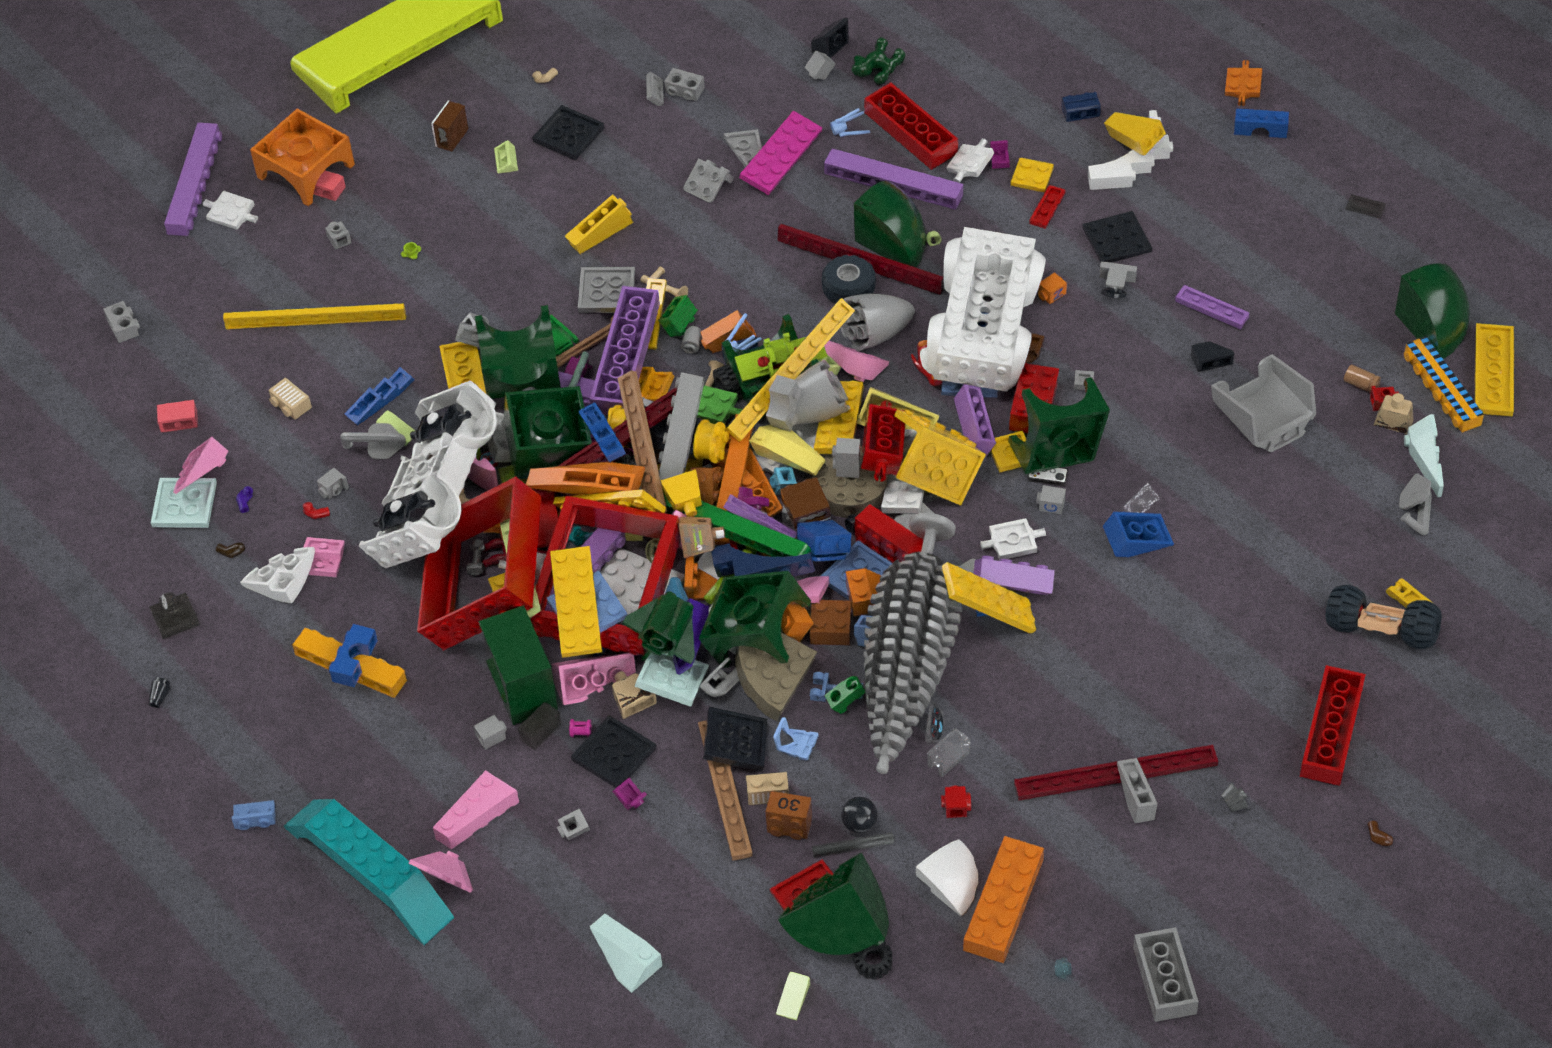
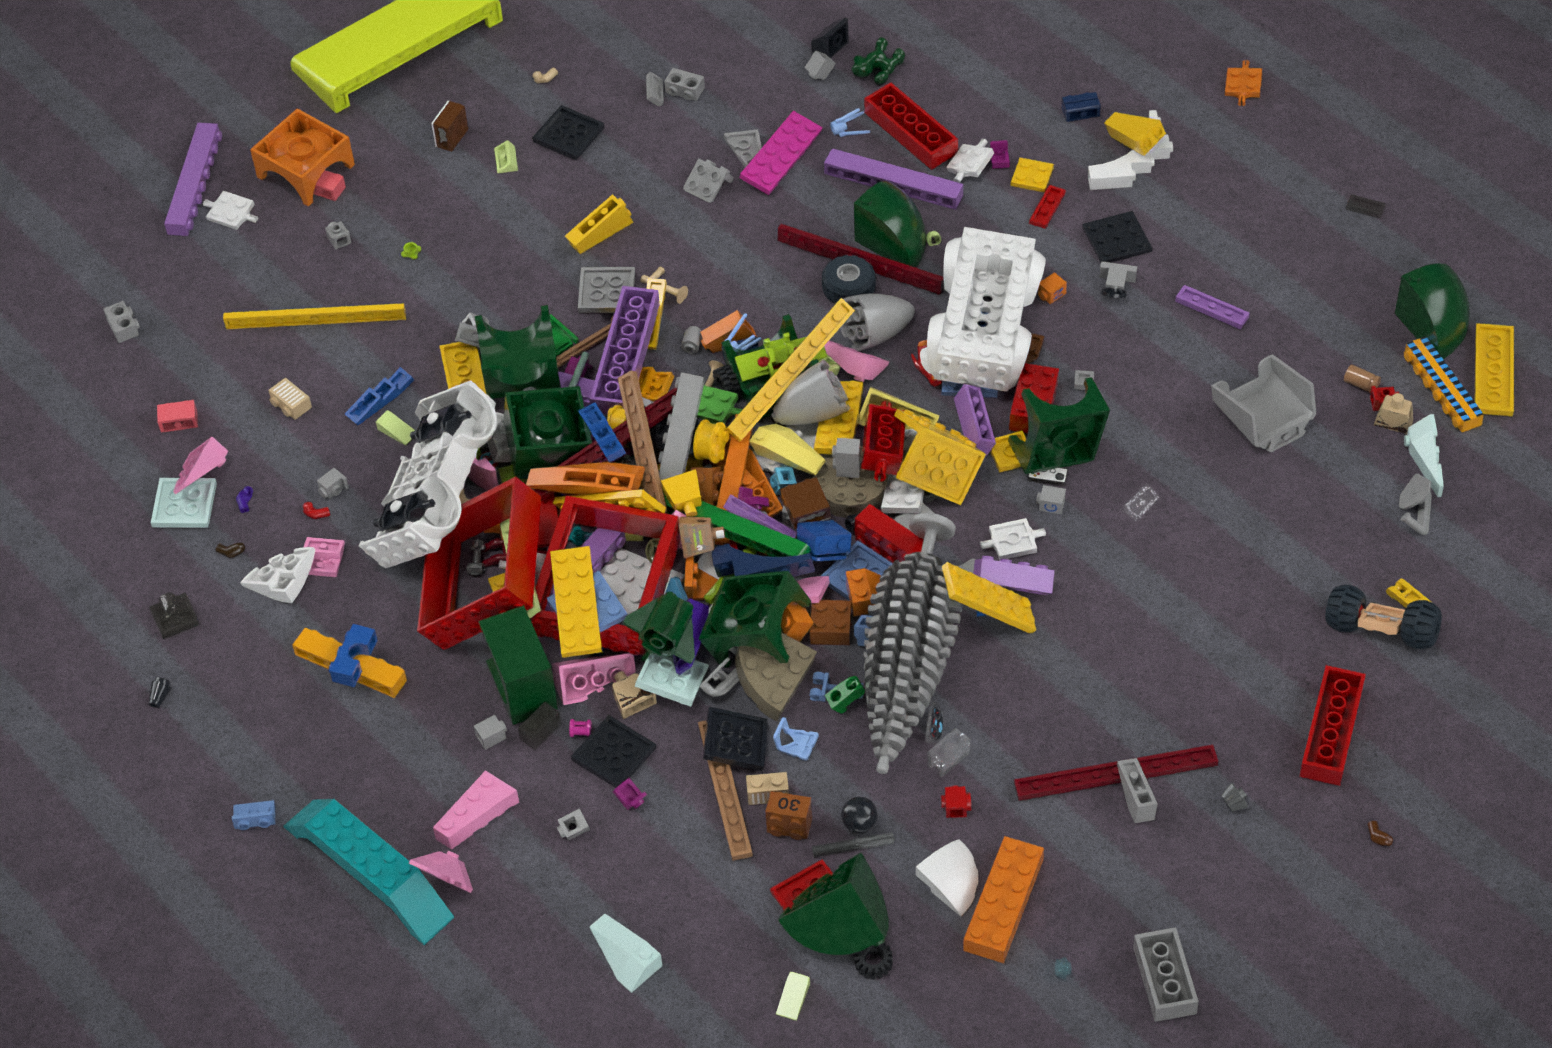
light grey piece [340,423,406,459] -> none
green brick [658,295,698,337] -> none
light grey brick [766,375,801,431] -> none
blue slope [1103,512,1174,557] -> none
black slope [1191,341,1235,372] -> none
blue arch [1234,108,1289,138] -> none

